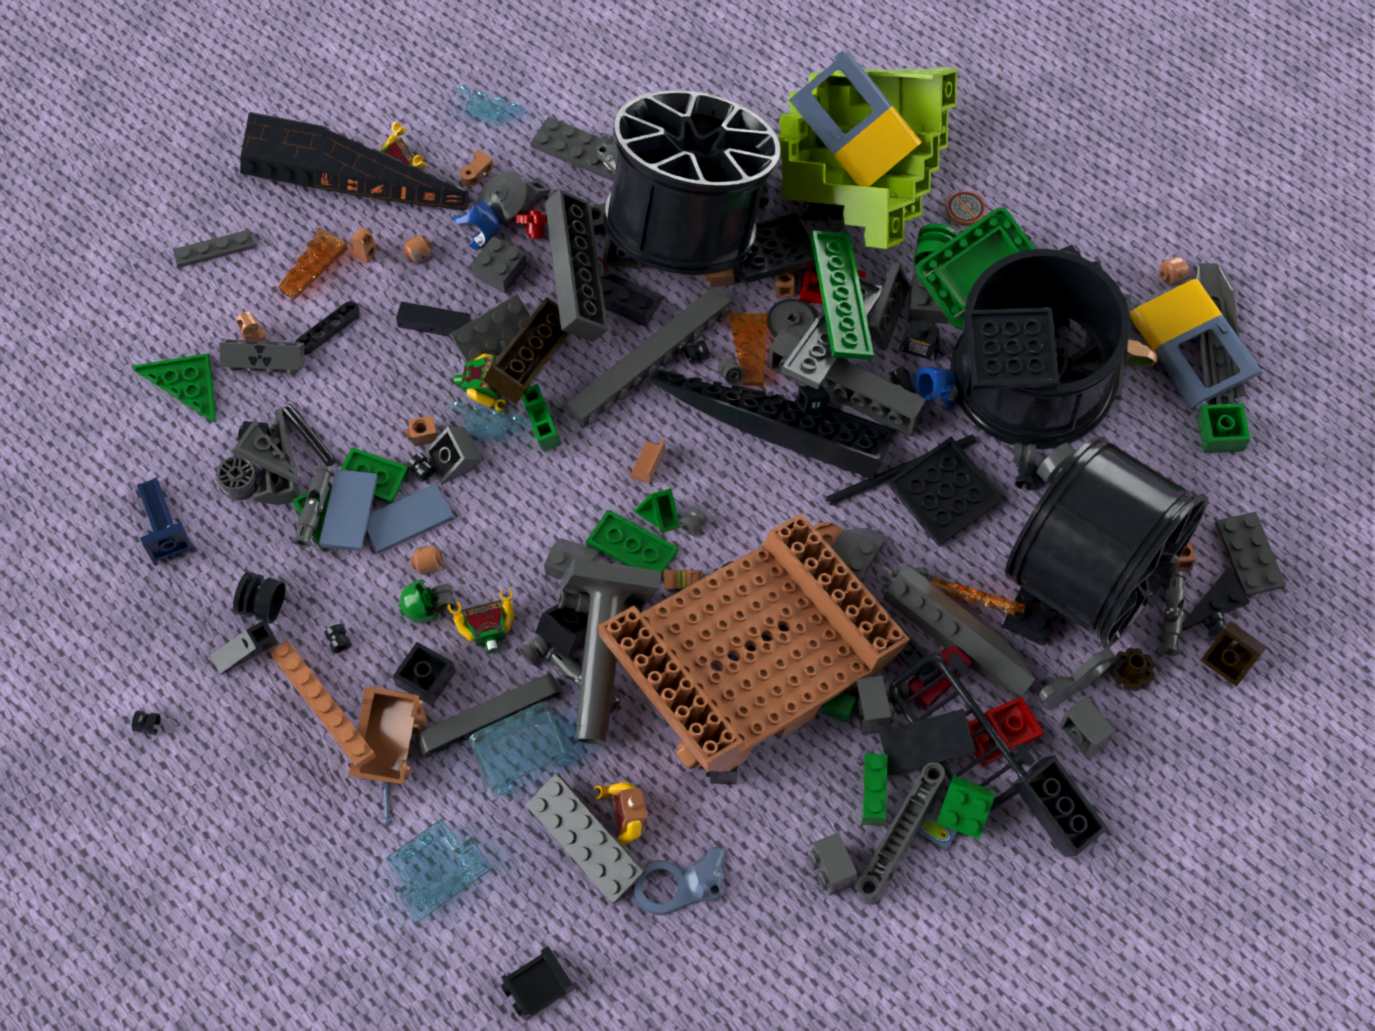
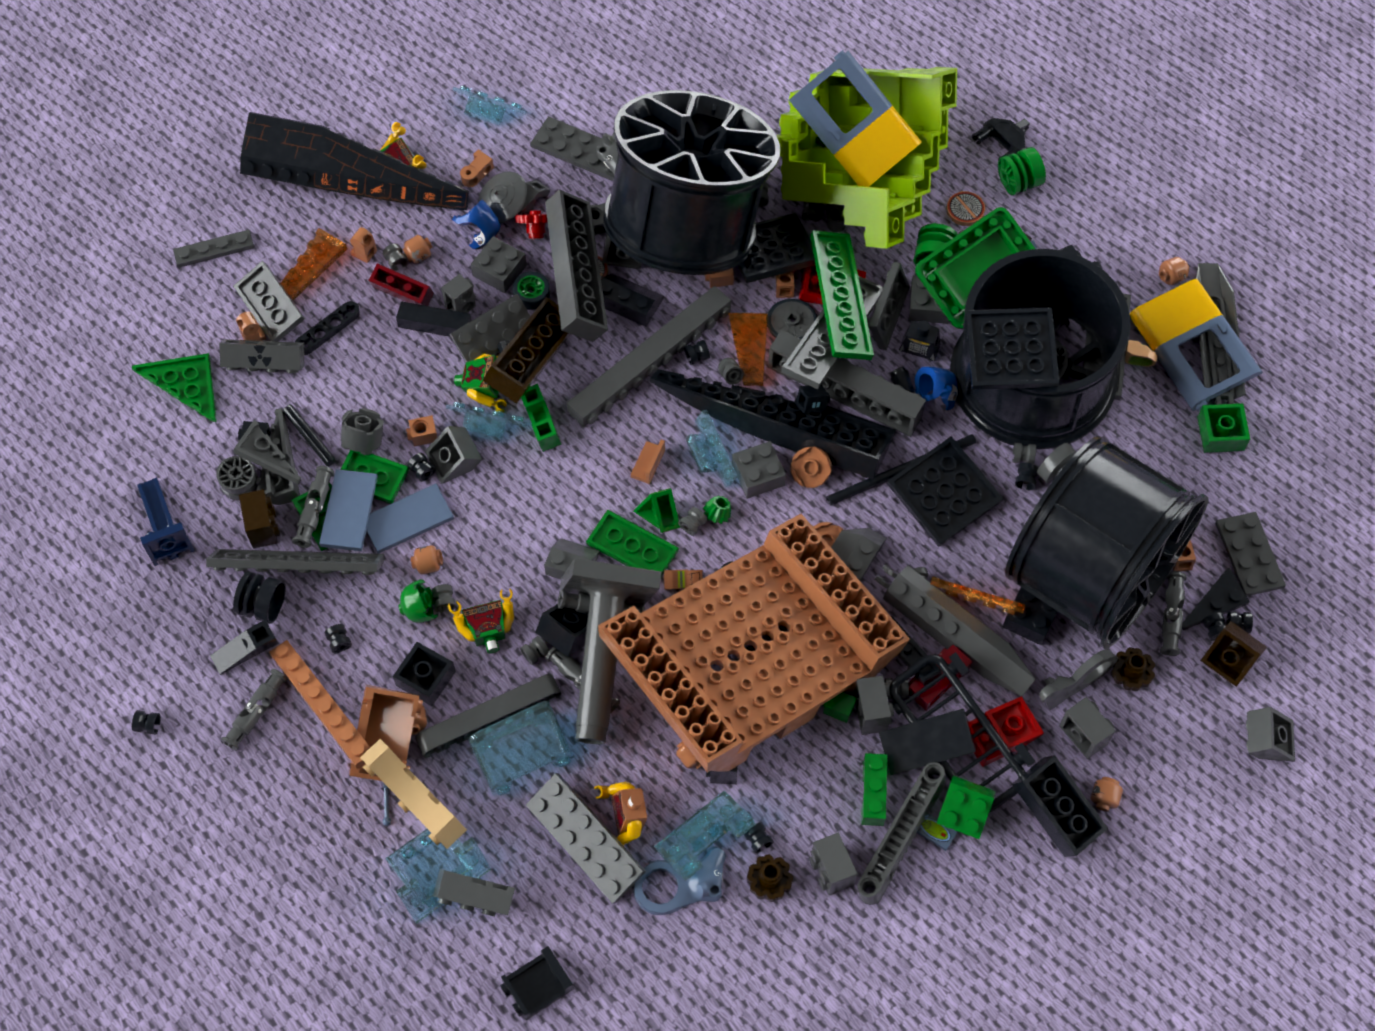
none -> dark grey plate [206,549,384,575]
none -> dark grey piece [221,668,288,751]
none -> plate [233,261,305,342]
none -> dark brown brick [239,489,280,549]
none -> dark grey brick [340,408,384,455]
none -> tan brick [360,739,467,849]
none -> dark red brick [368,263,434,306]
none -> dark grey wheel [382,243,409,271]
none -> dark grey wedge [433,869,515,917]
none -> dark grey brick [441,274,476,313]
none -> wheel [512,271,551,310]
none -> clear light blue bracket [655,791,756,881]
none -> clear light blue bracket [685,410,737,487]
none -> green piece [703,495,731,524]
none -> dark grey brick [732,441,786,499]
none -> black wheel [743,822,774,853]
none -> dark brown plant [747,854,793,902]
none -> nougat tile [790,447,832,488]
none -> black connector [972,118,1030,160]
none -> green wheel [998,147,1046,195]
none -> nougat head [1090,777,1123,812]
none -> black wheel [1226,612,1253,634]
none -> dark grey slope [1246,707,1295,762]

